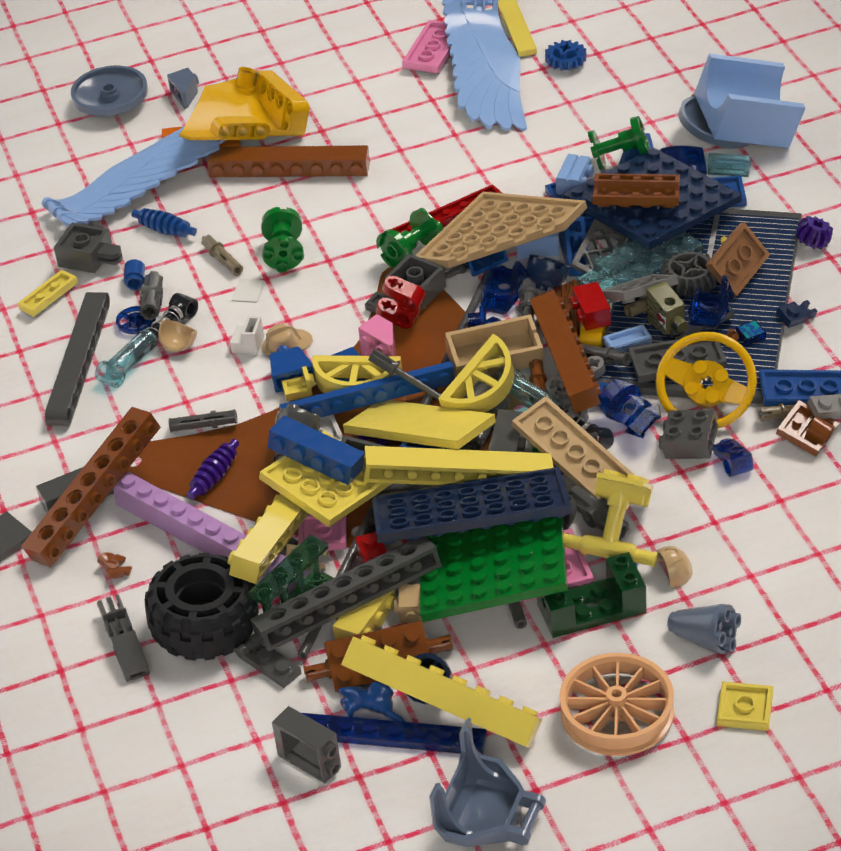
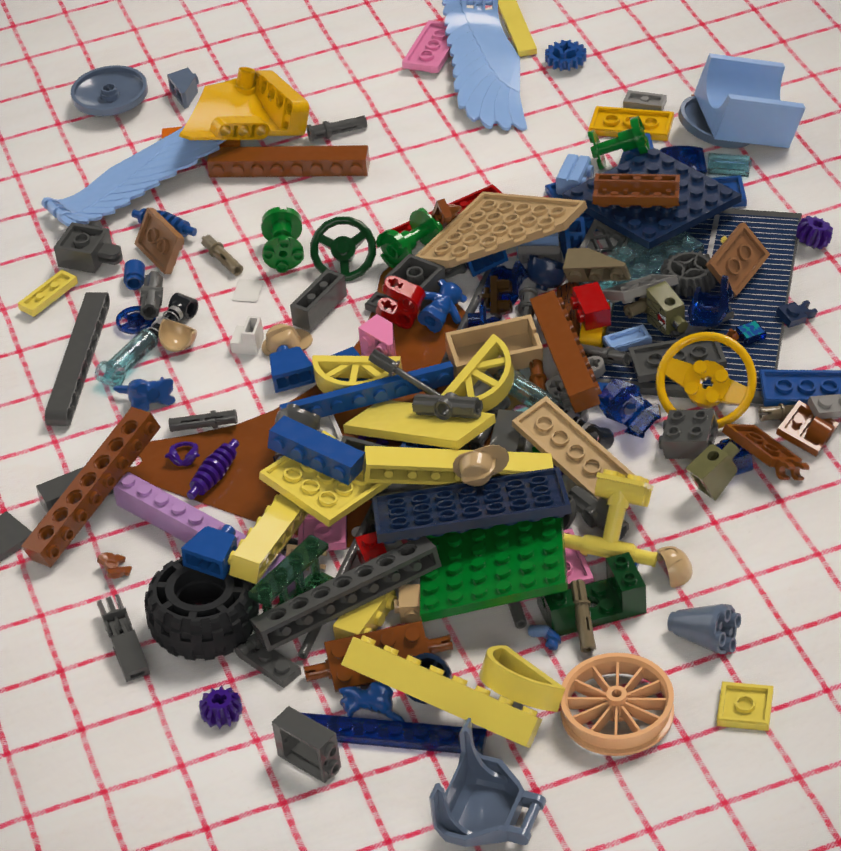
light yellow bracket [282,366,315,401] -> none
none -> blue animal [113,377,176,411]
none -> medium nougat plate [134,208,184,274]
none -> dark purple piece [165,441,200,466]
none -> blue torso [181,524,237,580]
none -> dark purple gear [199,685,243,729]
none -> dark grey brick [290,269,347,331]
none -> dark grey pin [306,115,367,142]
none -> dark green piece [310,216,376,281]
none -> dark grey piece [412,392,483,420]
none -> blue piece [418,279,467,333]
none -> dark orange tile [431,198,462,229]
none -> tan piece [453,445,509,487]
none -> dark brown hips [477,276,513,319]
none -> light yellow window [479,645,565,712]
none -> light grey tile [518,246,562,263]
none -> arm [528,625,561,650]
none -> dark tan slope [563,248,631,283]
none -> dark tan axle [570,579,596,653]
none -> yellow tile [588,106,674,141]
none -> light grey plate [623,90,667,111]
none -> olive torso [685,441,740,501]
none -> dark orange tile [722,424,810,480]

